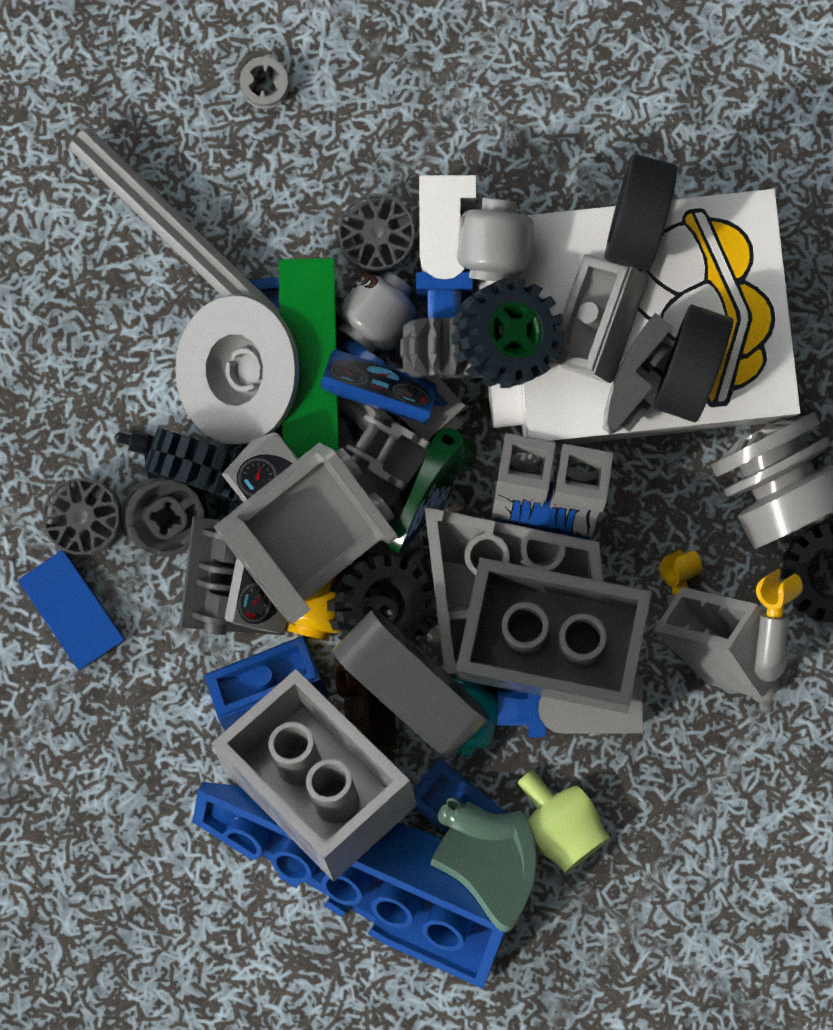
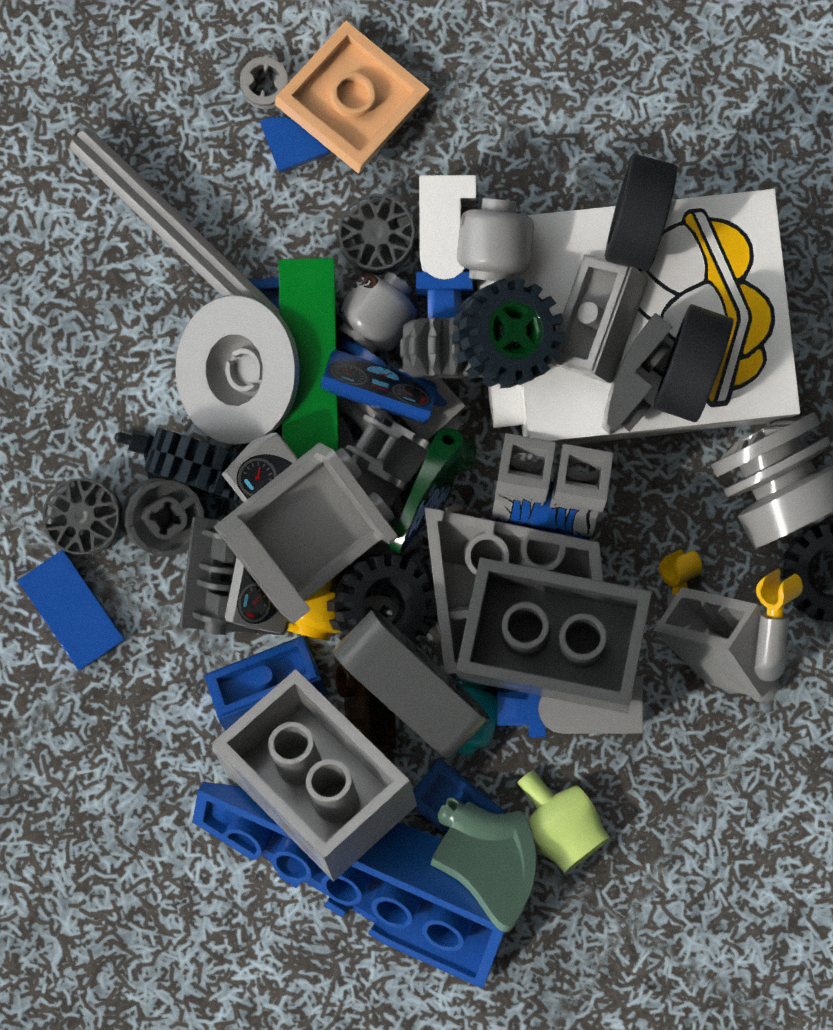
none -> blue tile [259,117,330,174]
none -> light nougat plate [274,21,430,174]

